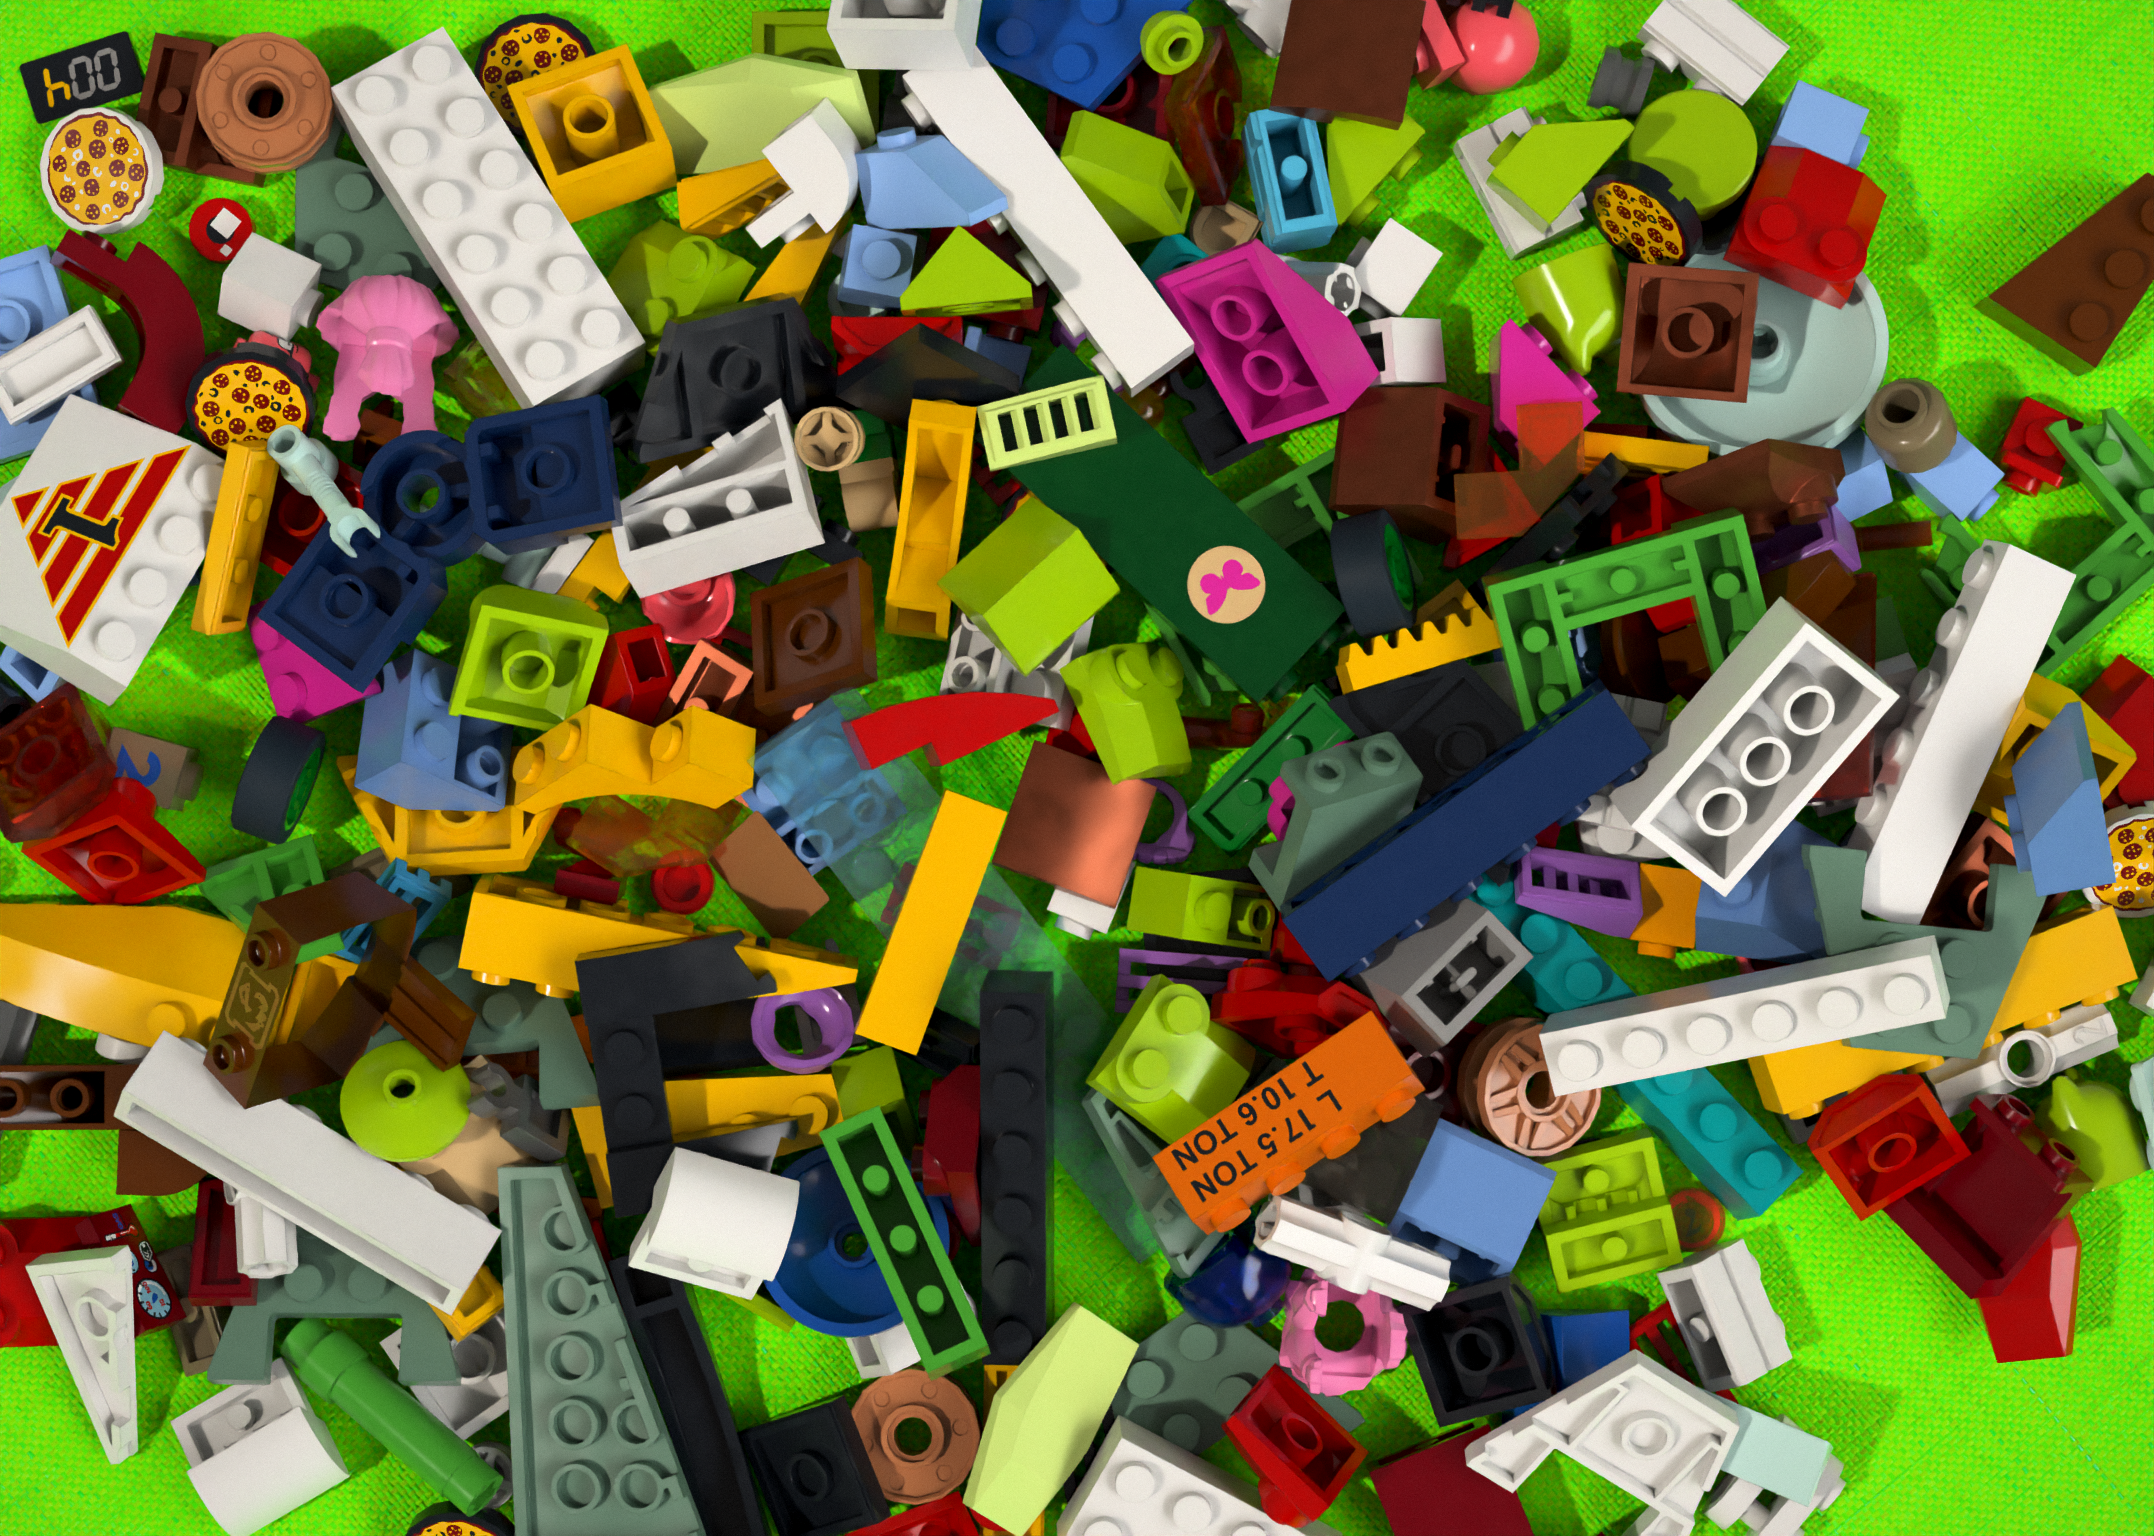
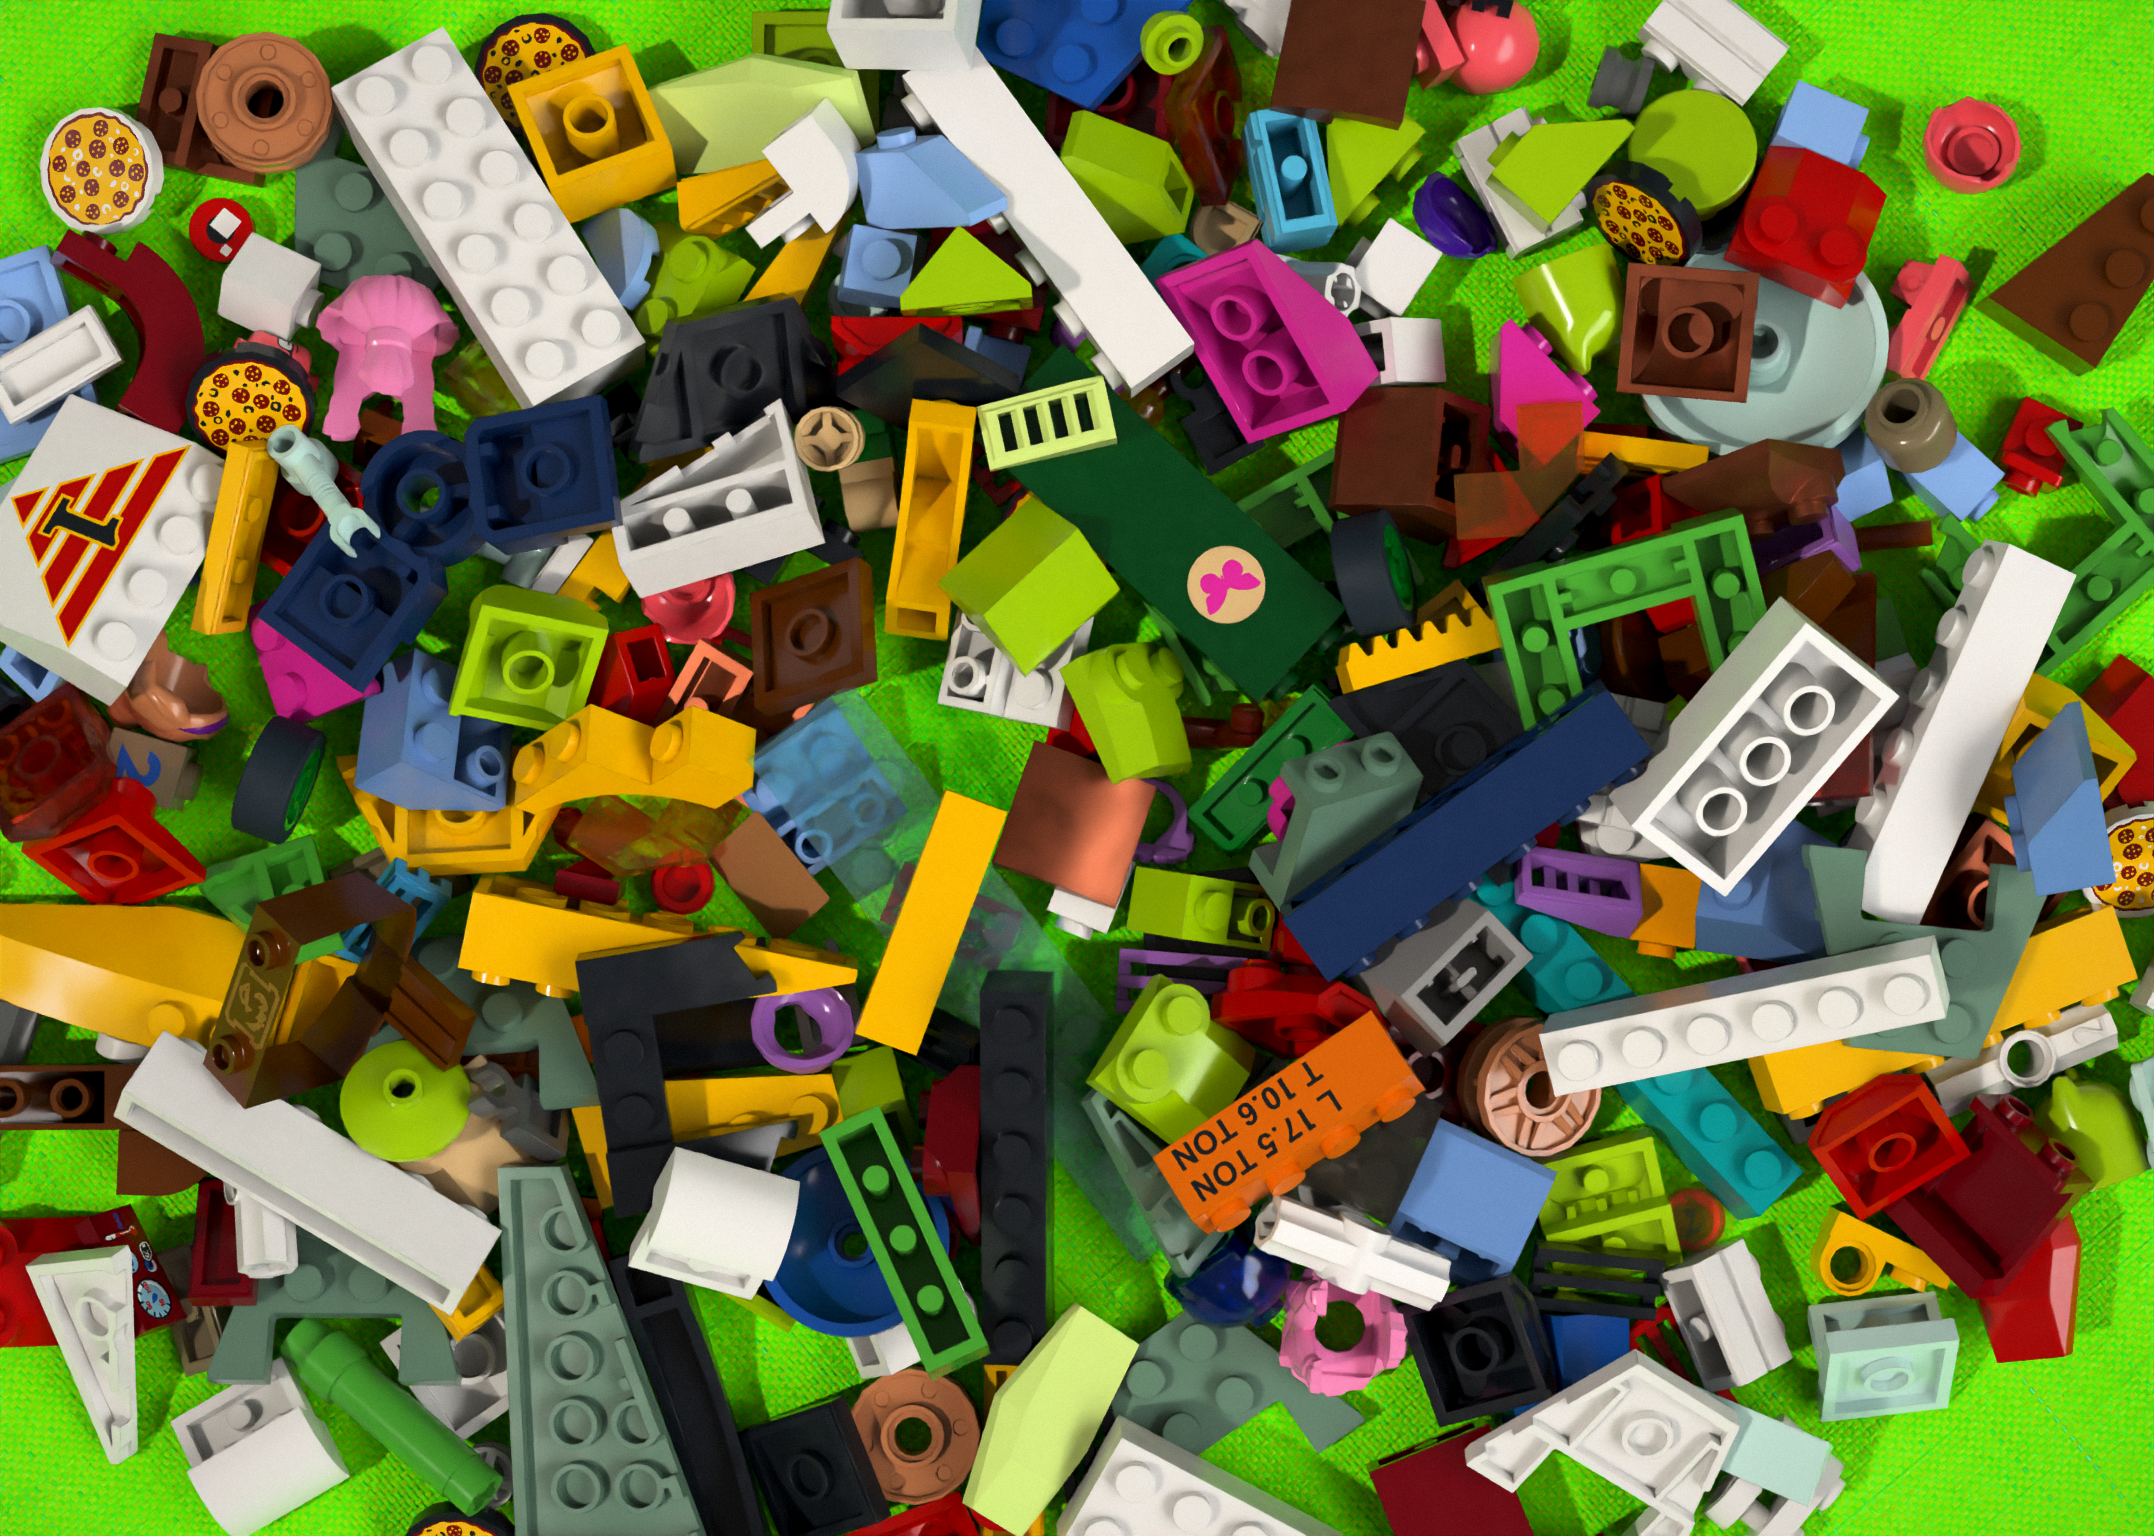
black sticker [20,31,144,124] -> none
red slope [840,692,1059,770] -> none
red slope [1221,1363,1369,1528] -> none
none -> nougat hair [106,628,230,743]
none -> light blue tile [580,208,660,311]
none -> dark purple piece [1412,171,1498,260]
none -> black tile [1527,1240,1665,1321]
none -> light aqua bracket [1807,1291,1959,1422]
none -> yellow plate [1809,1206,1951,1297]
none -> coral hinge [1885,254,1976,382]
none -> coral hair [1922,96,2022,195]

